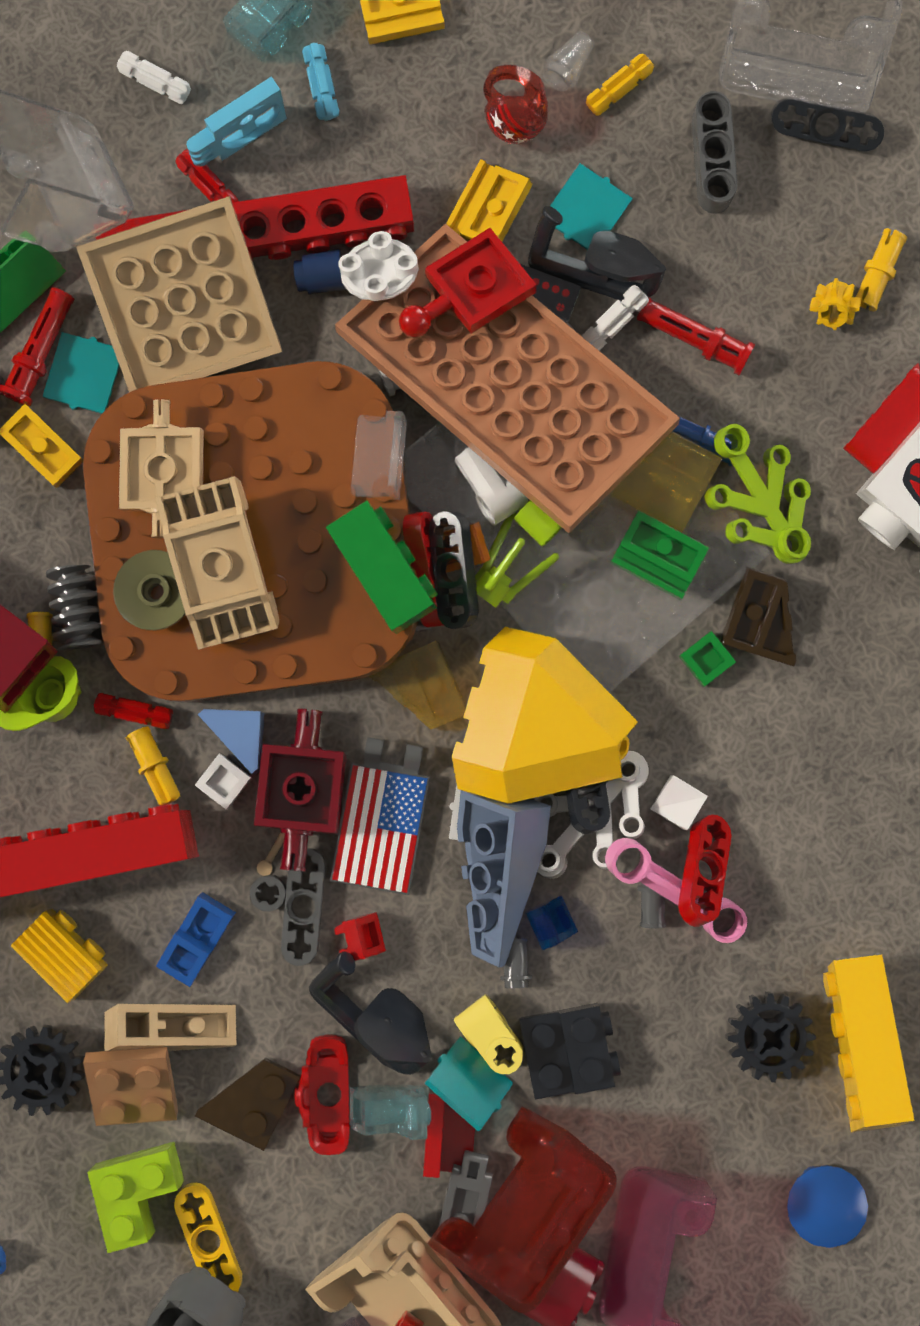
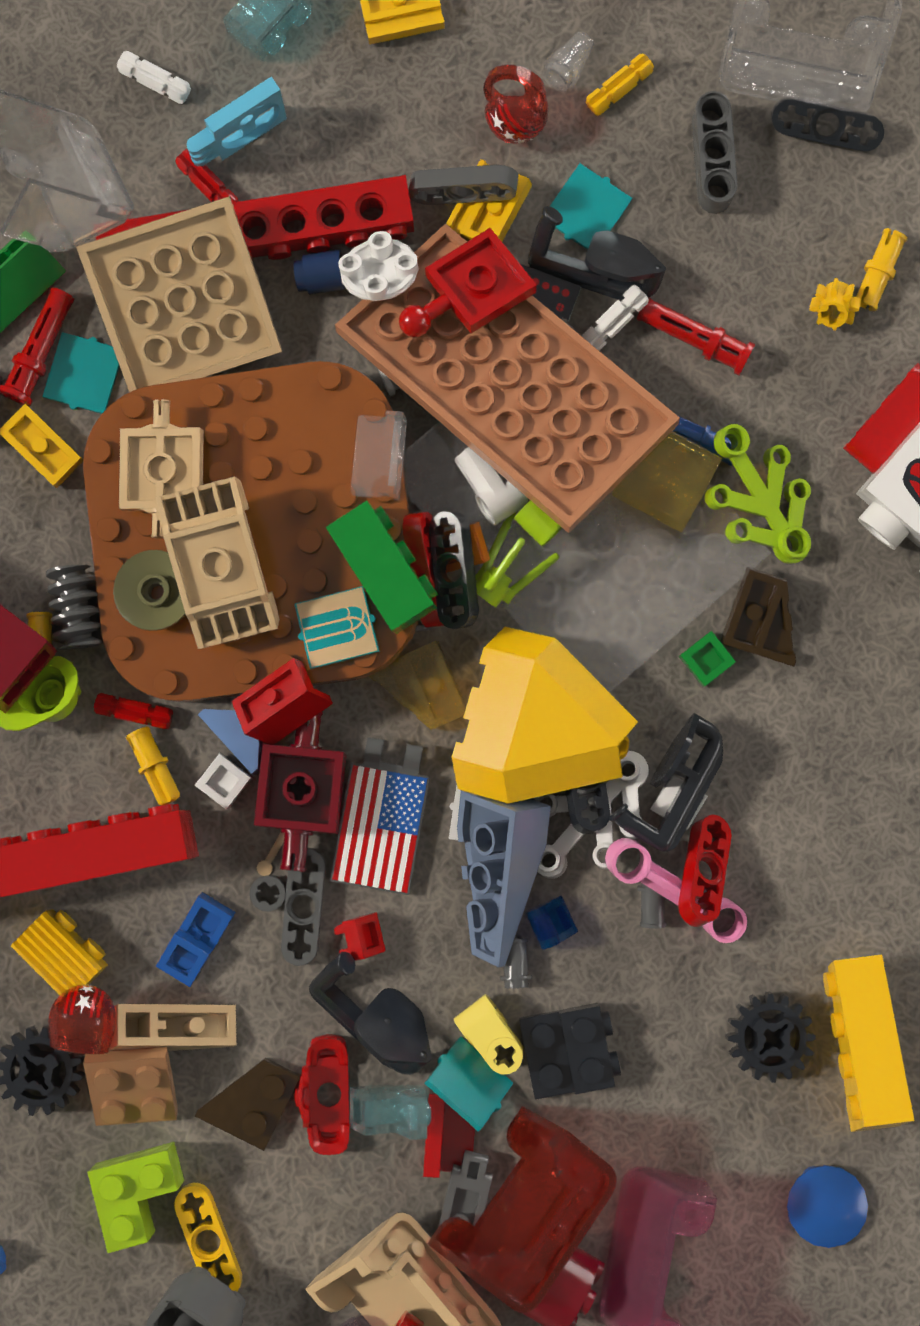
medium azure axle [302,43,339,121] -> none
green plate [610,510,709,601] -> none
none -> clear red helmet [48,985,116,1054]
none -> red panel [231,658,333,745]
none -> piece [294,586,380,669]
none -> dark grey beam [409,165,519,205]
none -> black piece [609,713,723,852]

